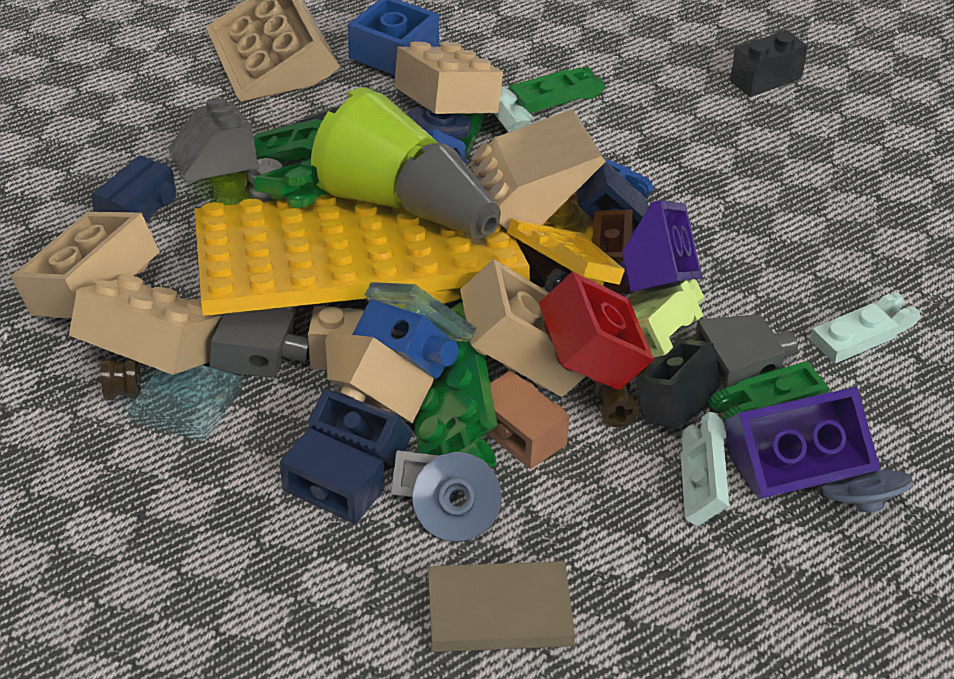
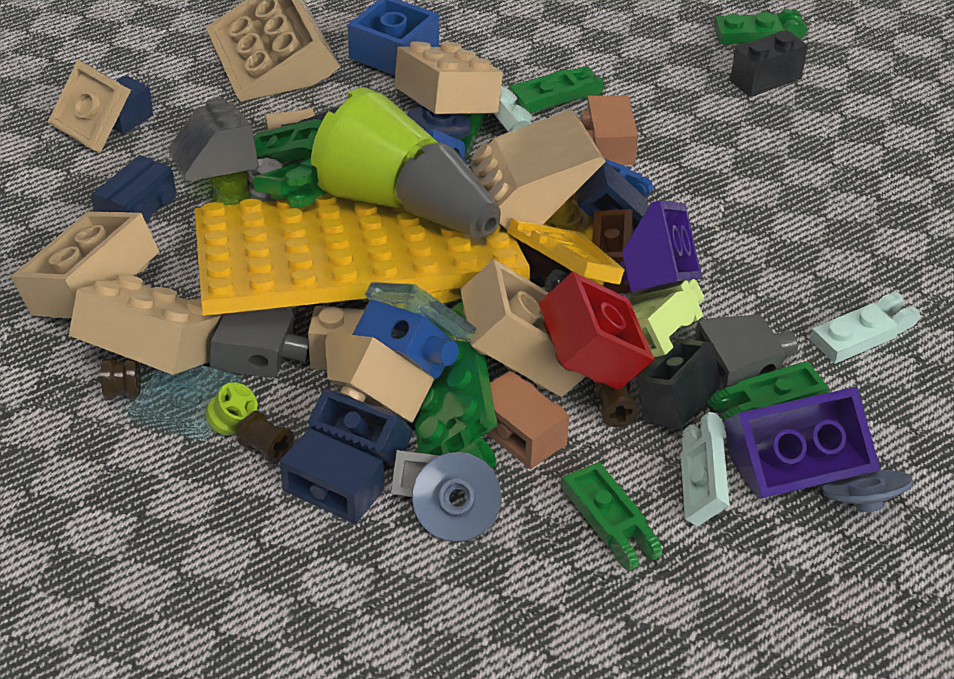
dark tan tile [428,561,575,652] -> none
none -> tan tile [48,60,131,153]
none -> dark blue brick [113,75,153,134]
none -> lime wheel [205,382,258,435]
none -> dark brown bush [237,411,294,464]
none -> tan piece [264,108,315,131]
none -> green hinge [561,462,663,571]
none -> nougat brick [580,95,638,165]
none -> green hinge [713,9,808,44]

